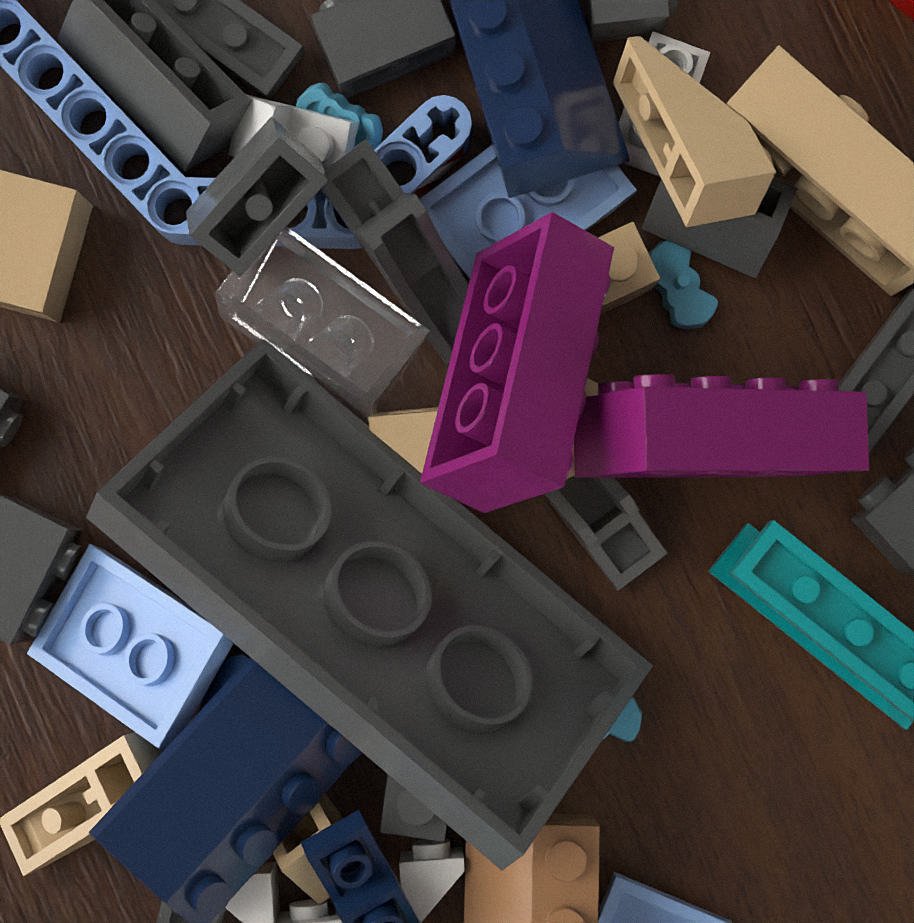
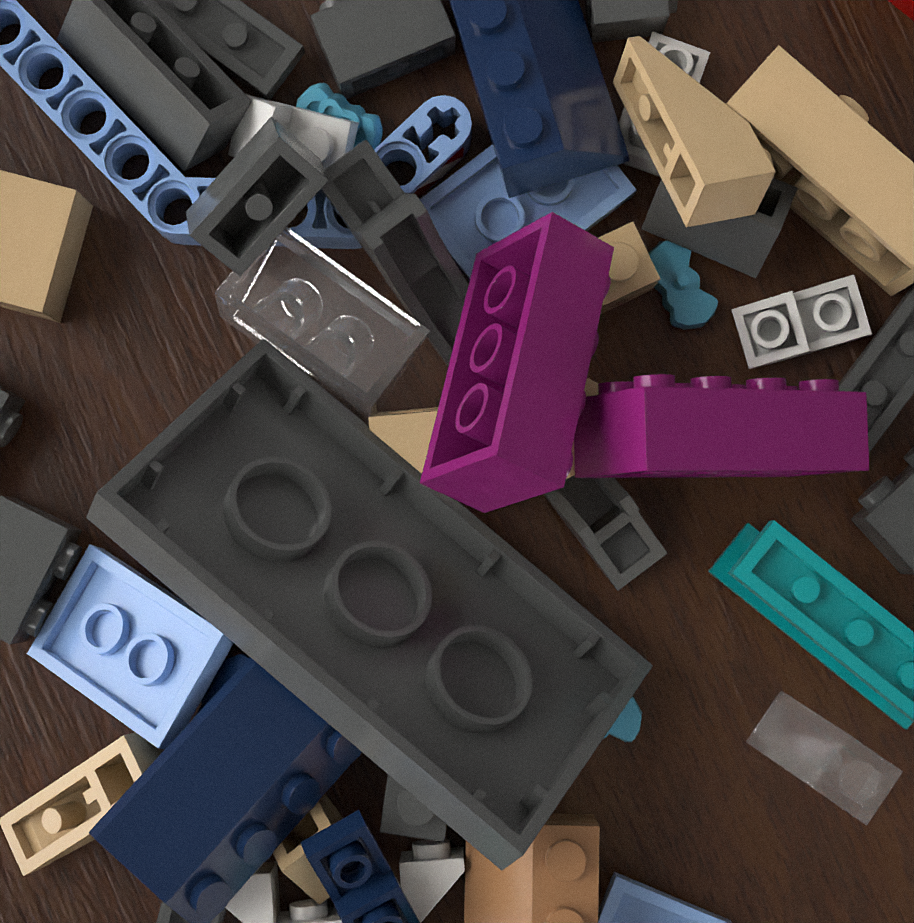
none -> white slope [732,275,872,369]
none -> clear slope [746,691,903,825]

